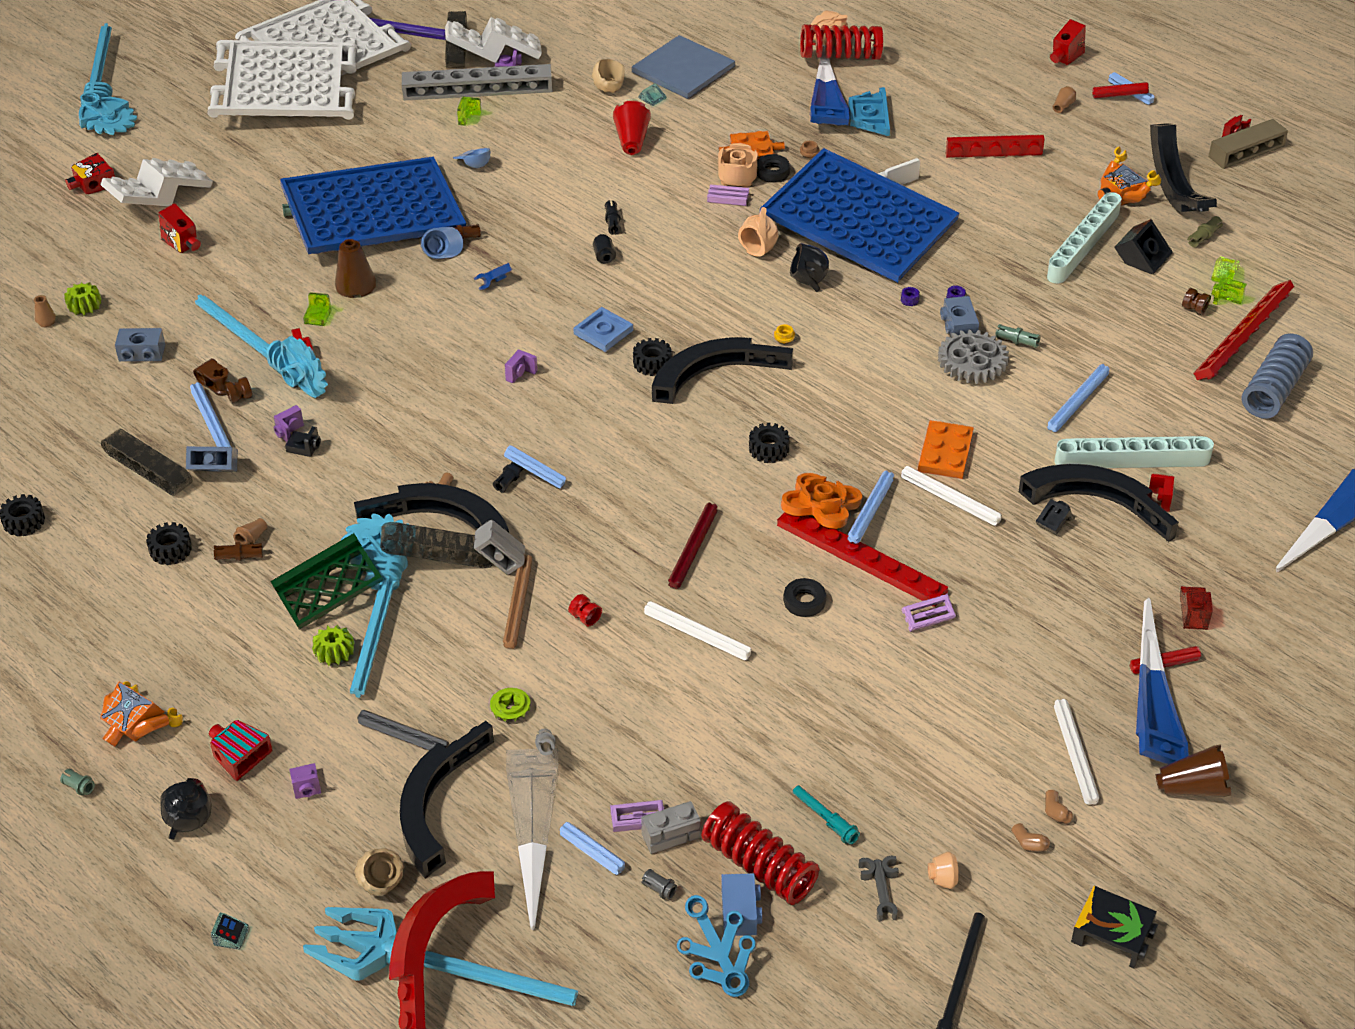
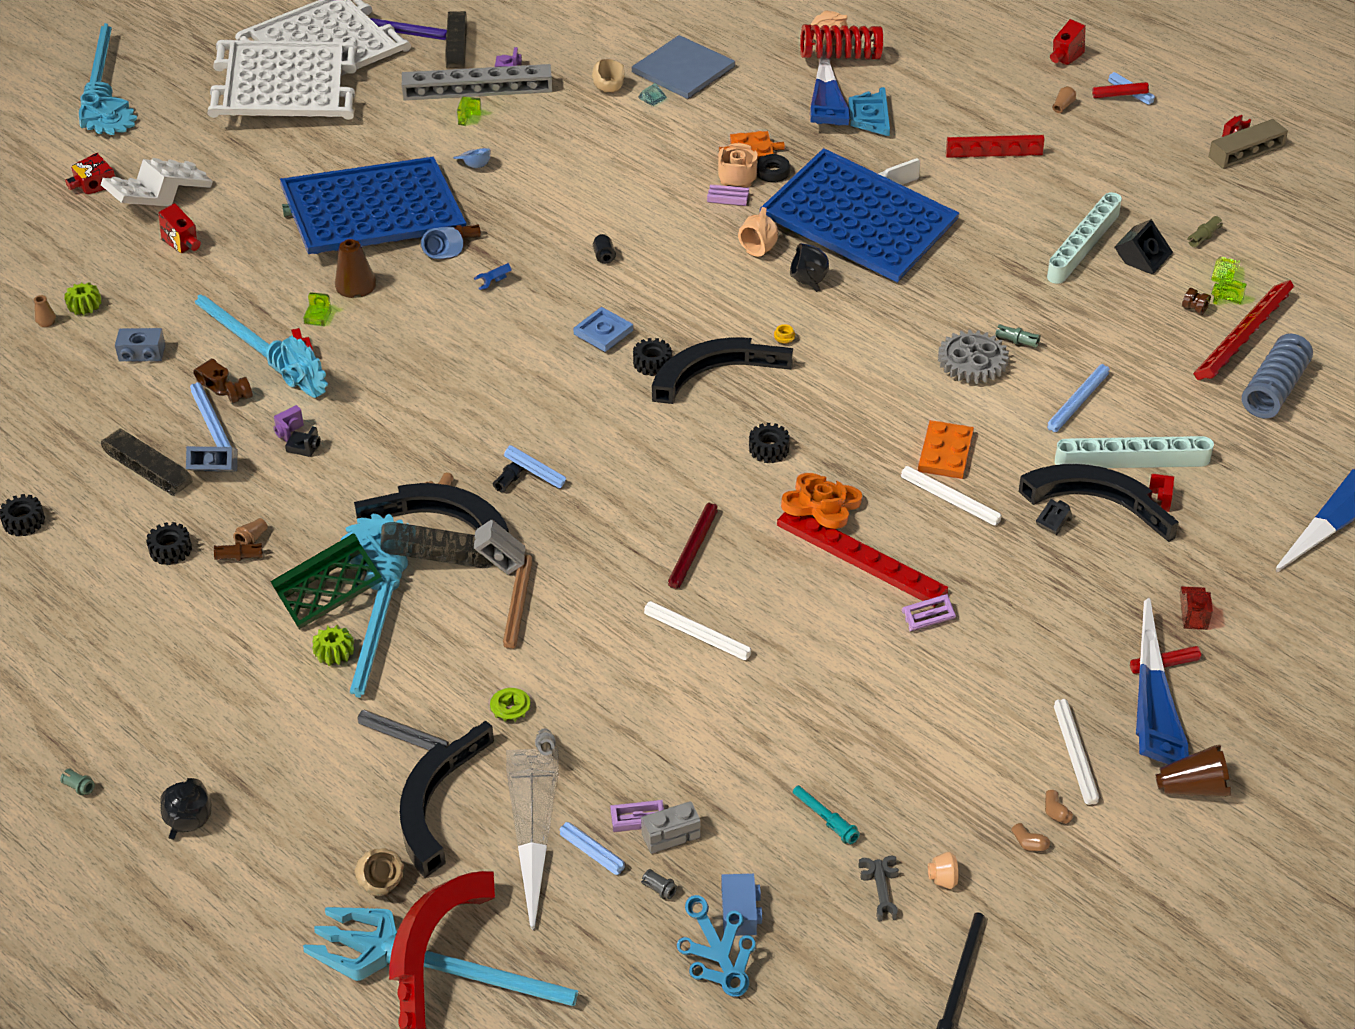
orange torso [100,681,183,747] -> none
red torso [209,720,273,781] -> none
slope [211,912,249,950] -> none
medium lavender bracket [289,763,321,799] -> none
white bracket [445,17,542,63] -> none
medium lavender bracket [505,349,537,383] -> none
red wheel [568,594,602,627] -> none
black pin [604,200,621,235] -> none
red cone [613,101,651,155] -> none
red piece [701,801,820,905] -> none
black tyre [783,578,827,617] -> none
medium nougat plate [800,140,819,158] -> none
light blue axle [847,471,894,544] -> none
dark purple axle [900,287,920,306] -> none
sand blue brick [940,296,979,338] -> none
dark purple axle [946,285,966,298] -> none
black panel [1071,886,1159,969] -> none
torso [1098,147,1161,205] -> none
black arch [1150,123,1217,212] -> none

